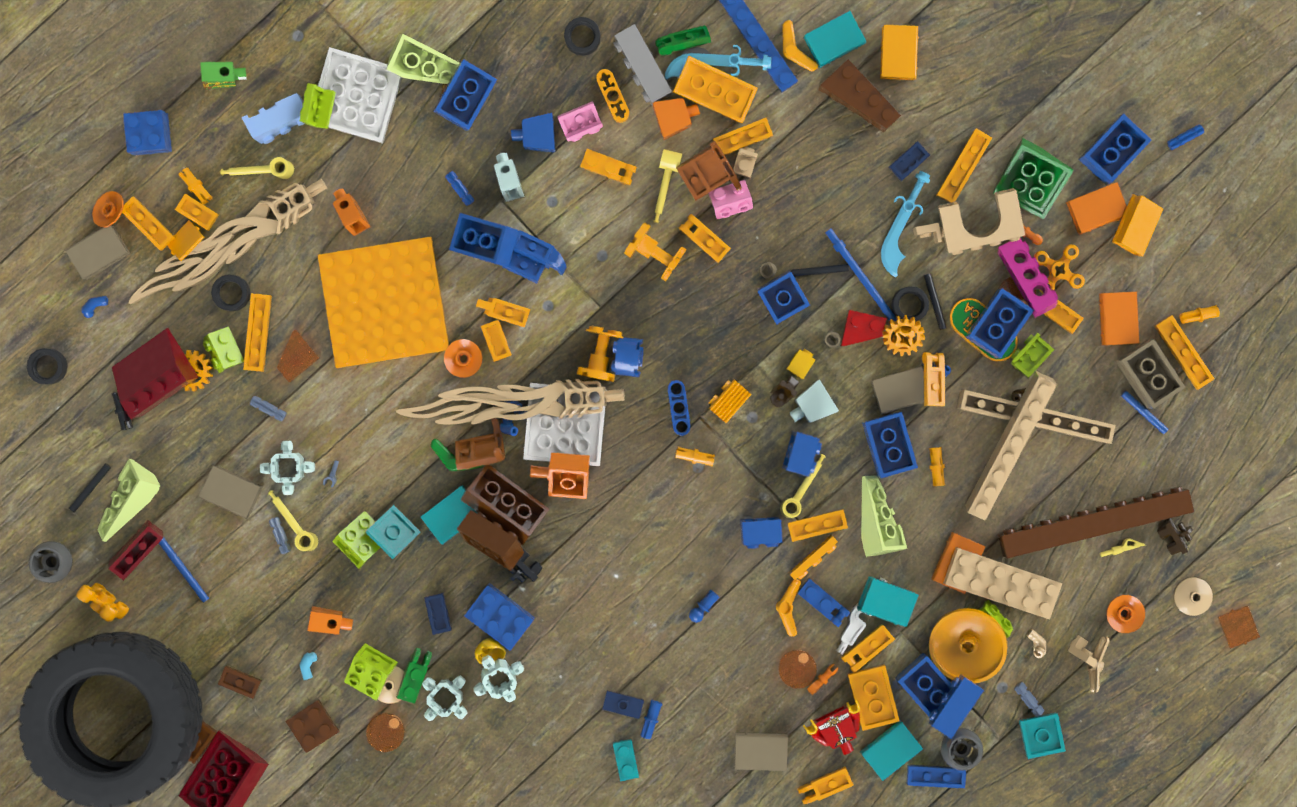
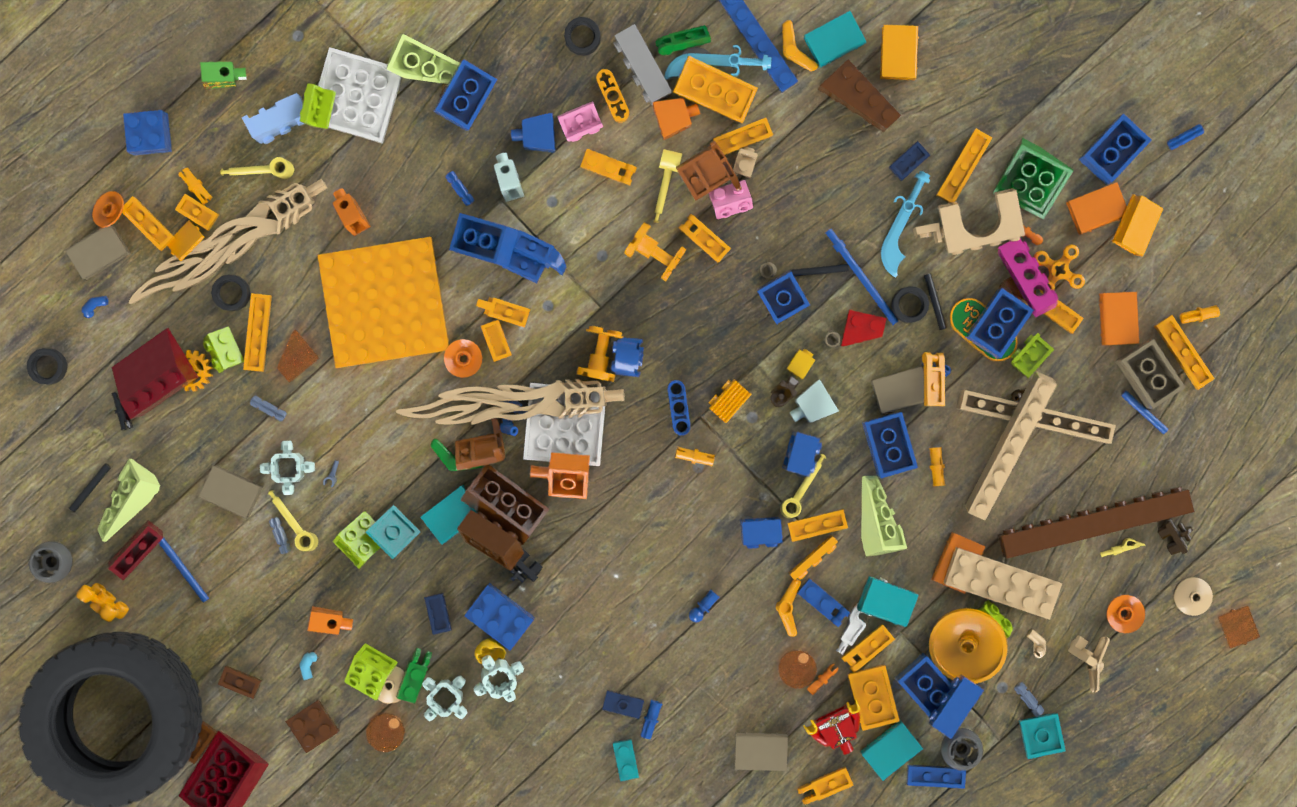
light orange gear [882,315,925,356] -> none

